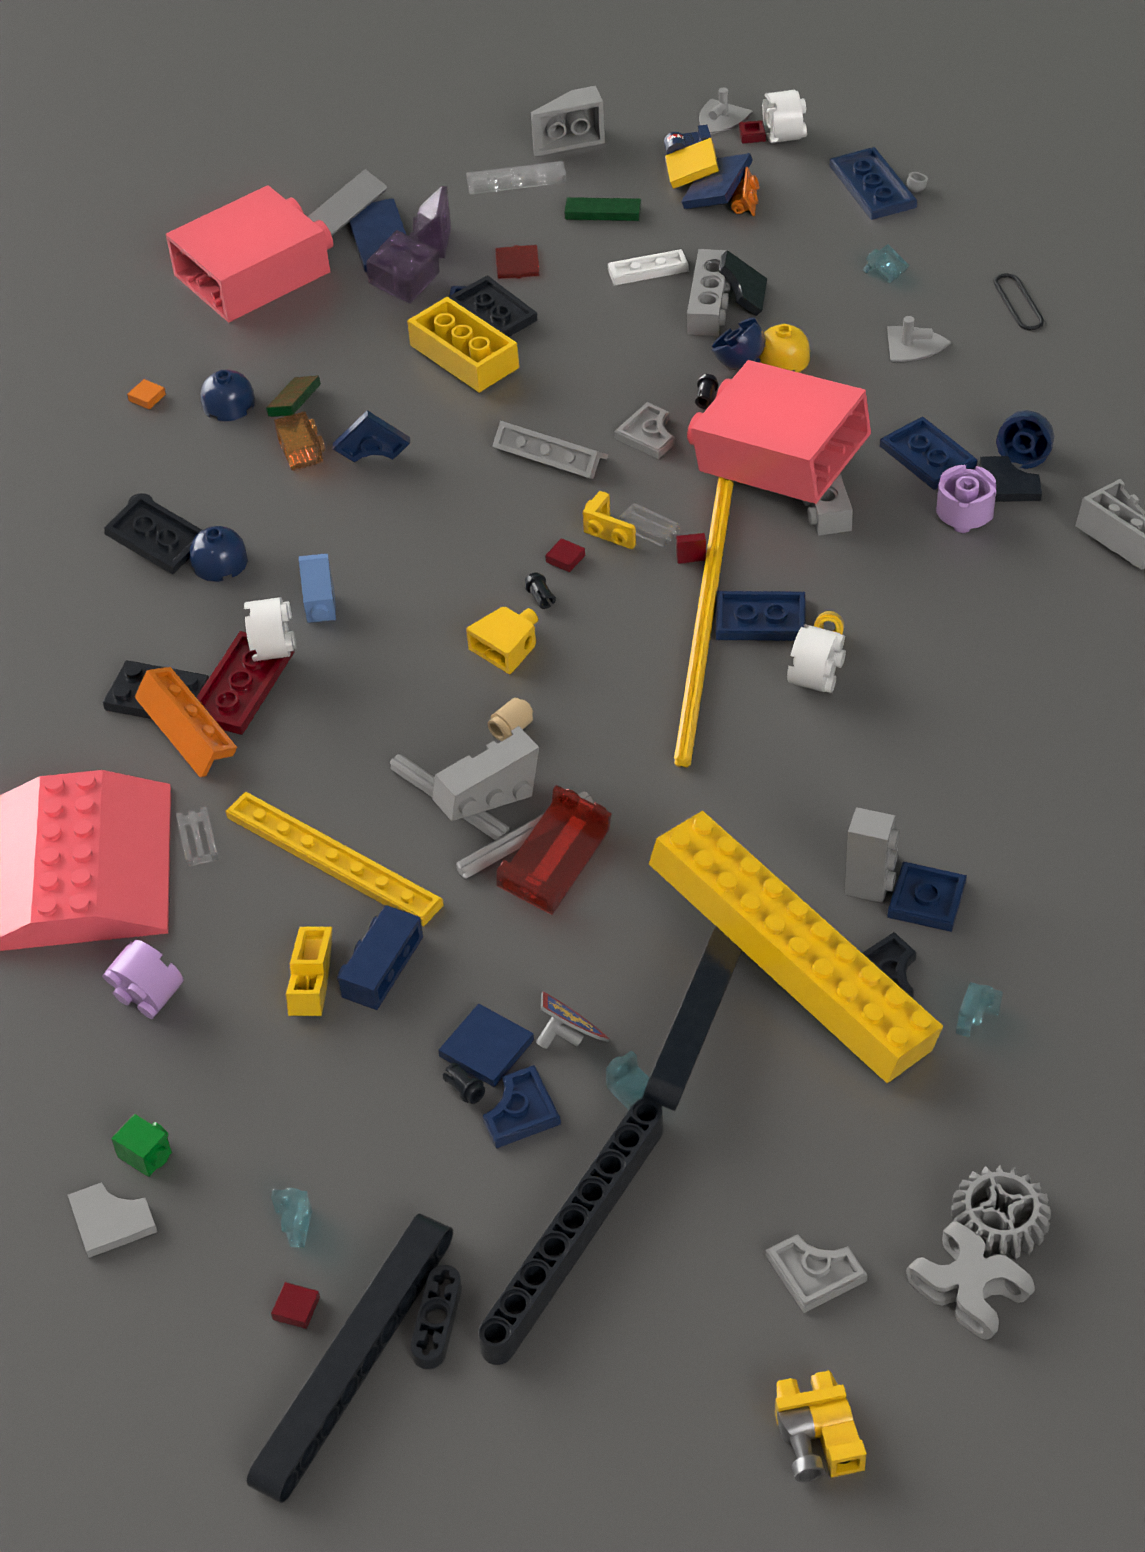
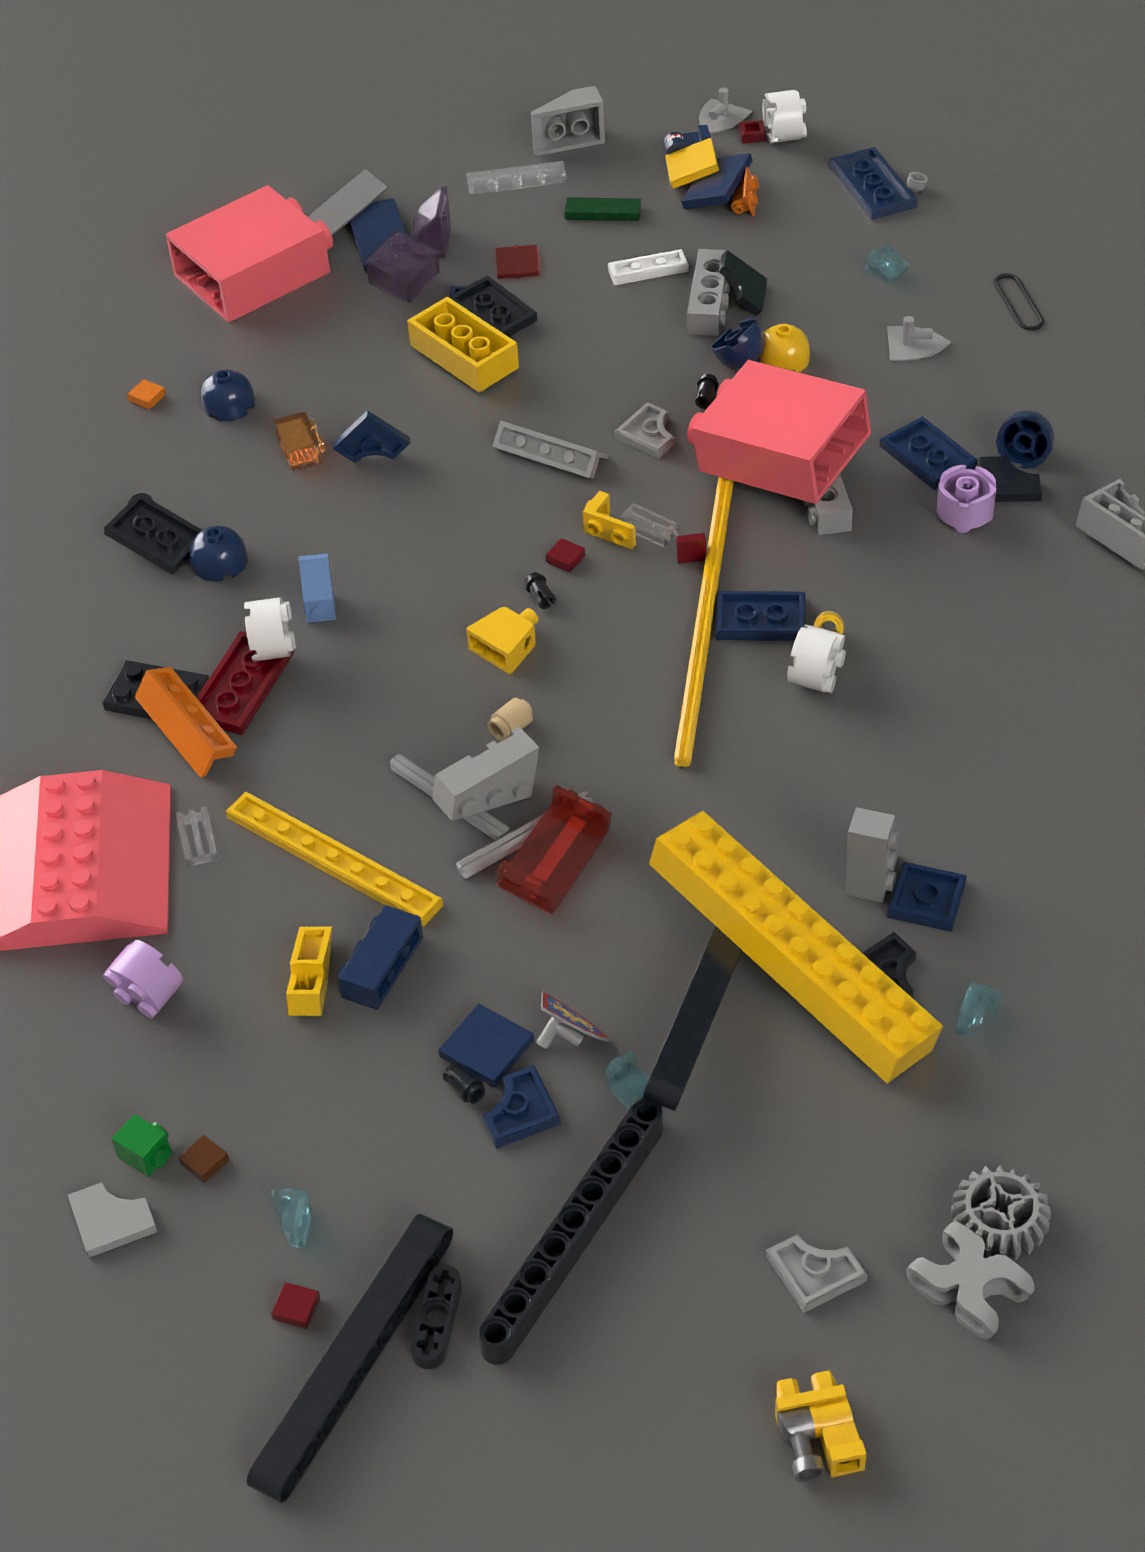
tile [266,375,321,417] -> none
none -> reddish brown tile [178,1135,229,1183]

